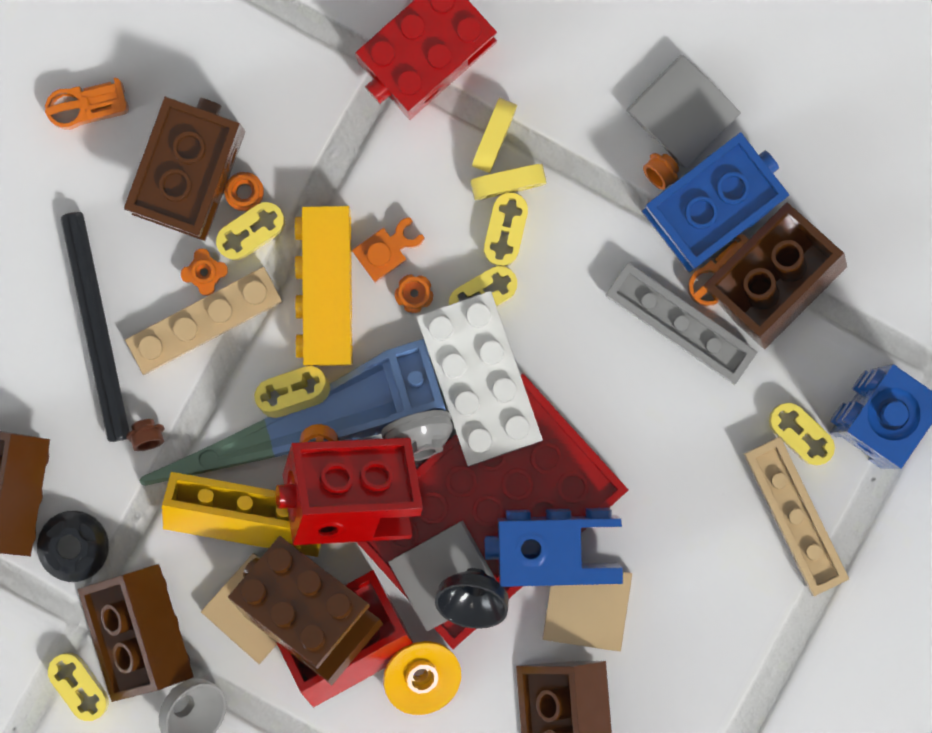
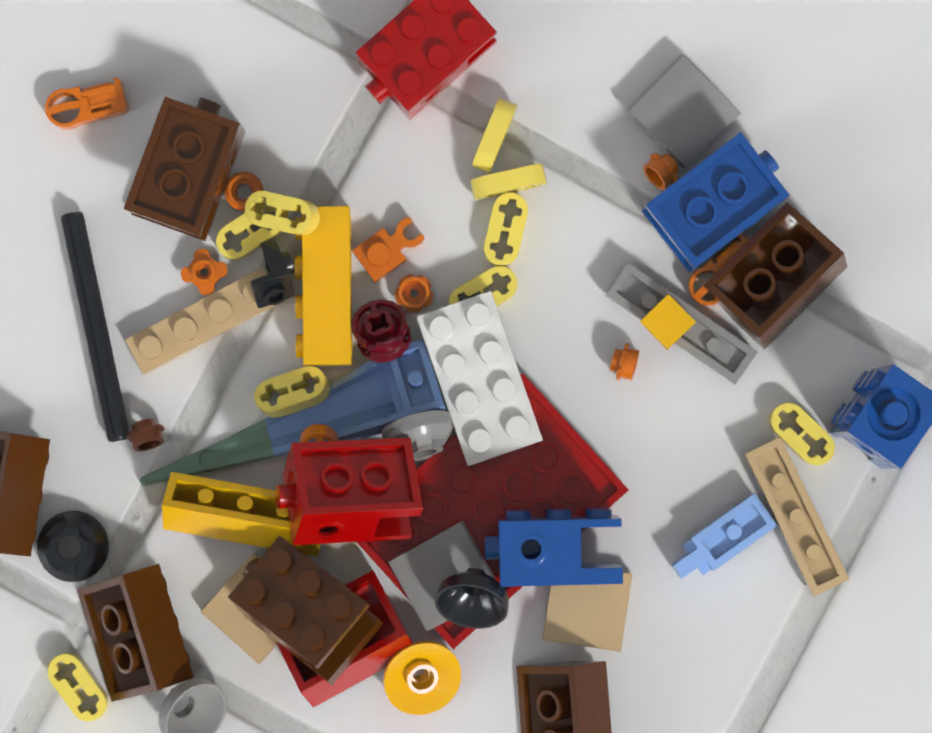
none -> light yellow beam [245,191,320,235]
none -> black bracket [250,238,295,308]
none -> dark red wheel [352,299,411,363]
none -> orange plate [610,343,640,381]
none -> yellow tile [640,294,696,350]
none -> light blue hinge [671,493,777,578]

